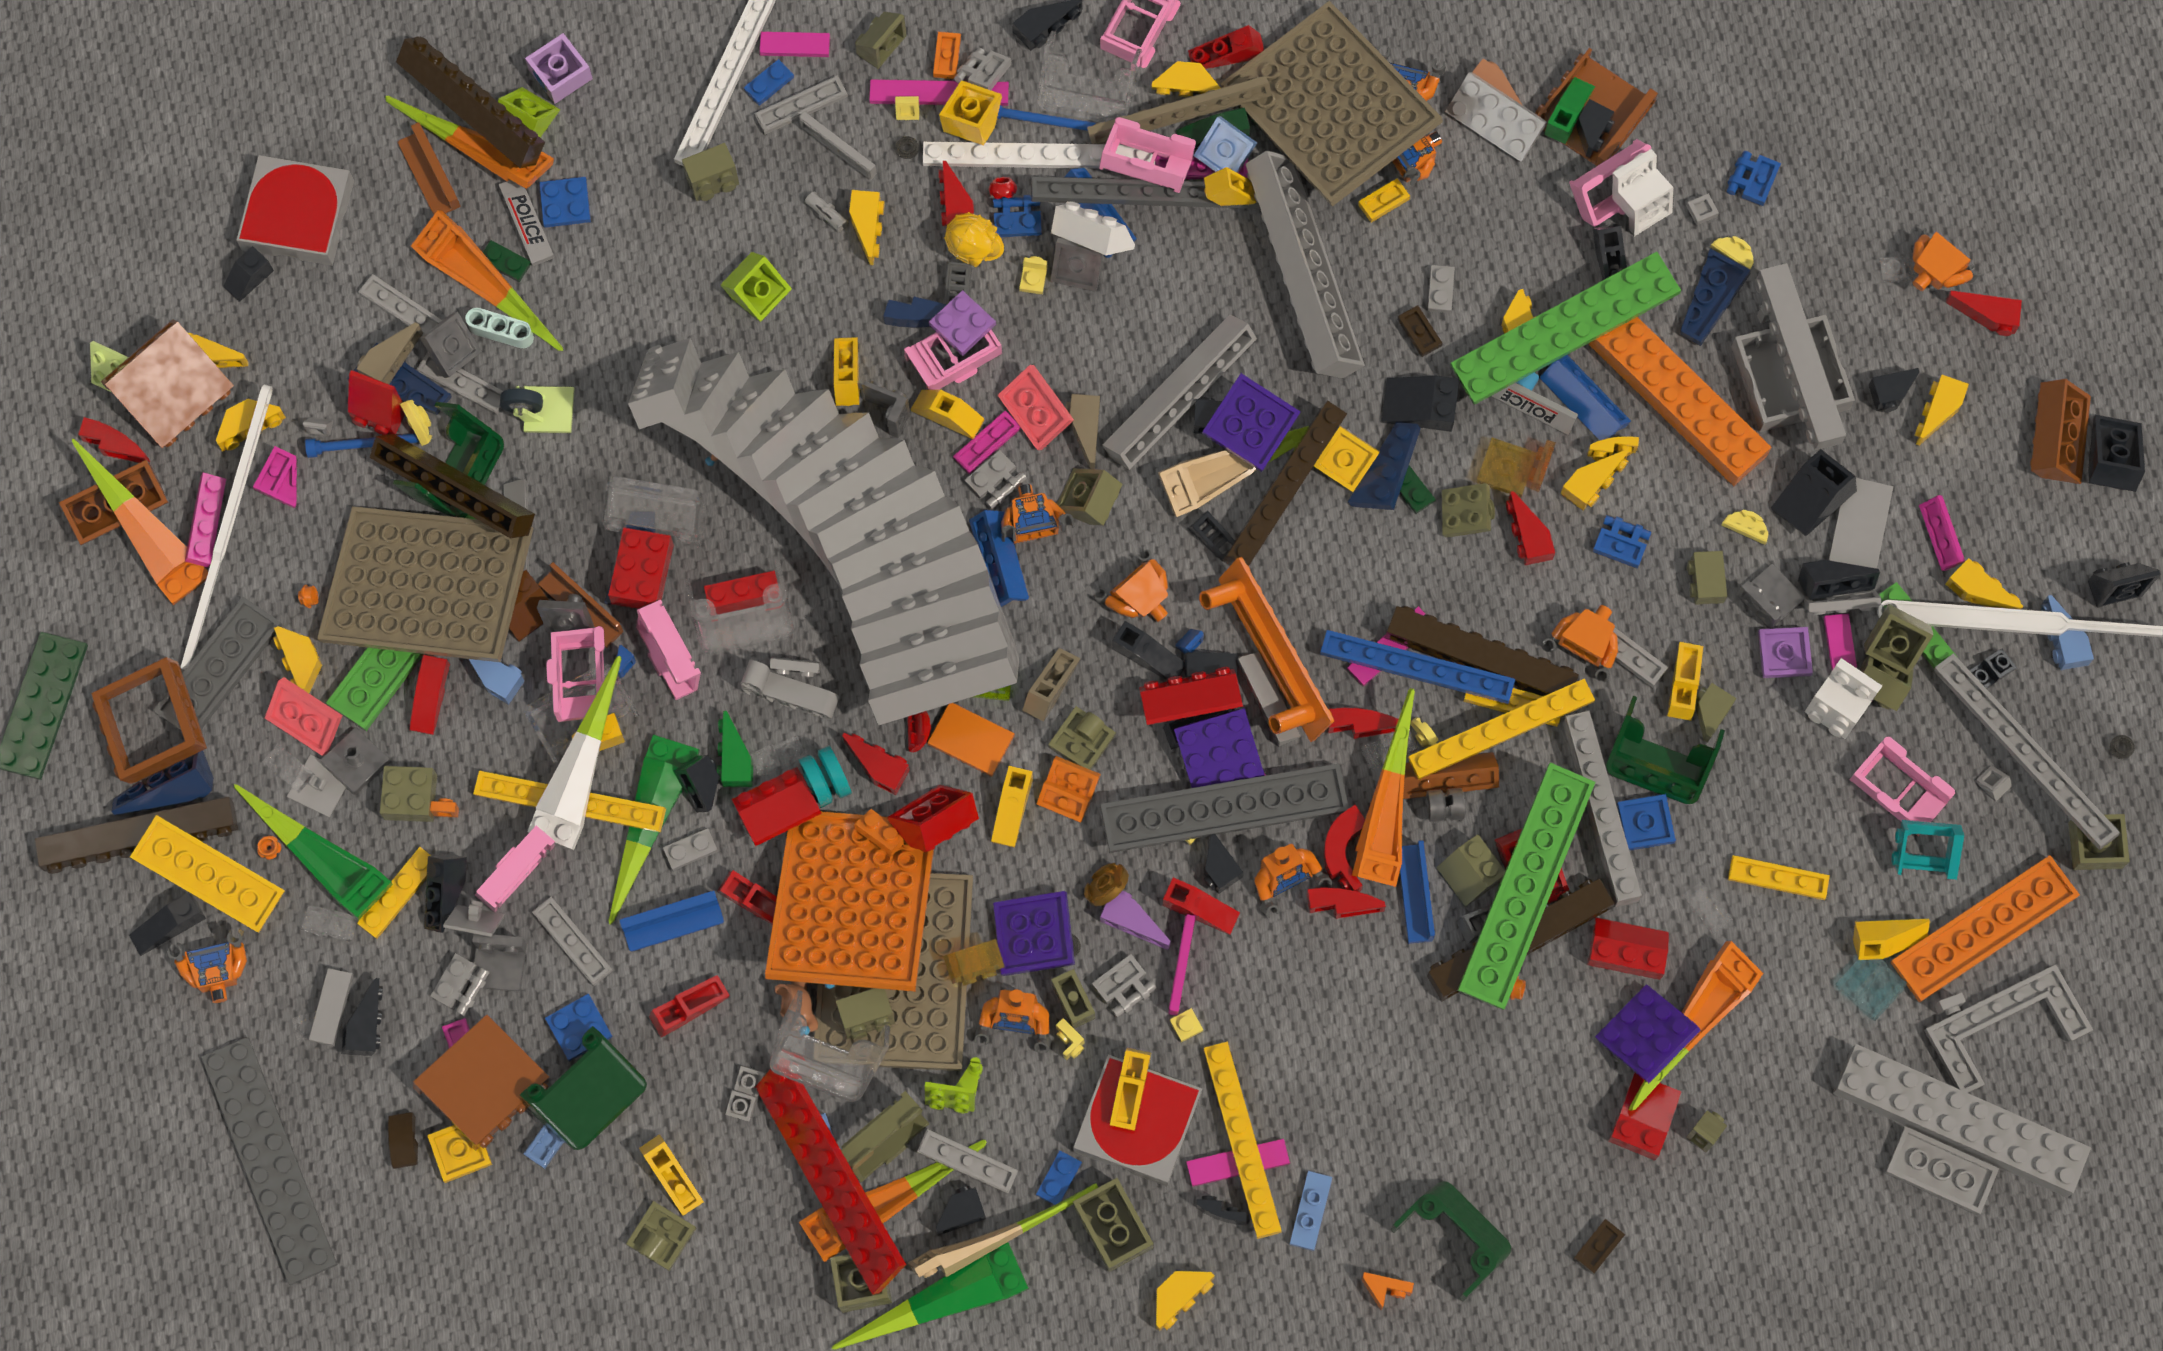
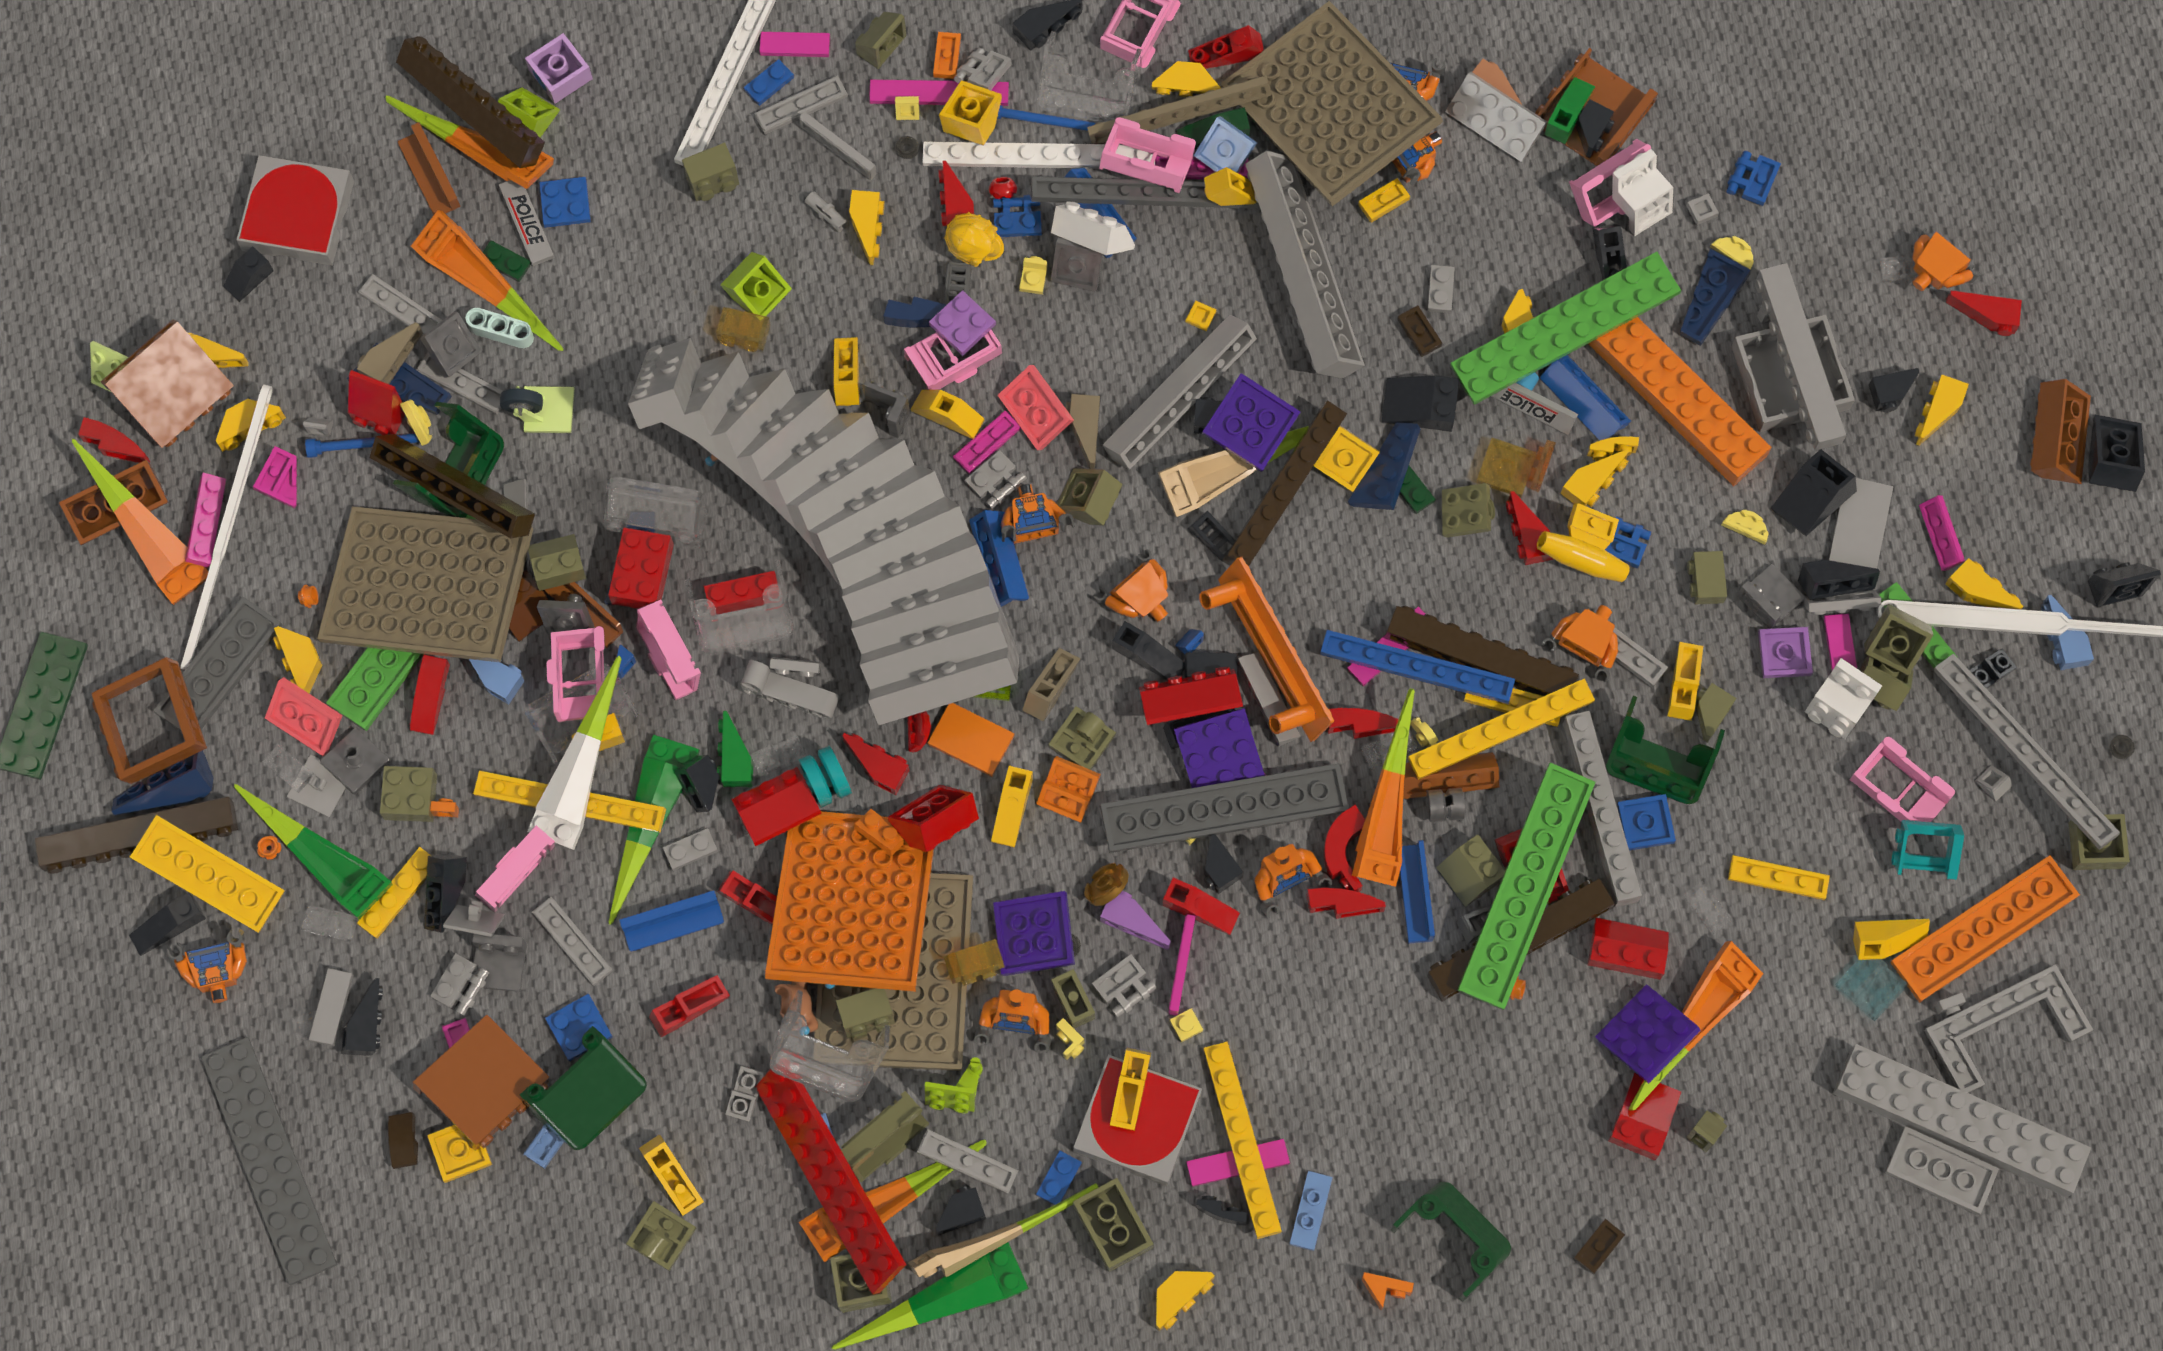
none -> olive slope [528,534,586,591]
none -> clear yellow brick [716,307,771,352]
none -> yellow tile [1185,300,1217,332]
none -> yellow plate [1537,503,1630,582]

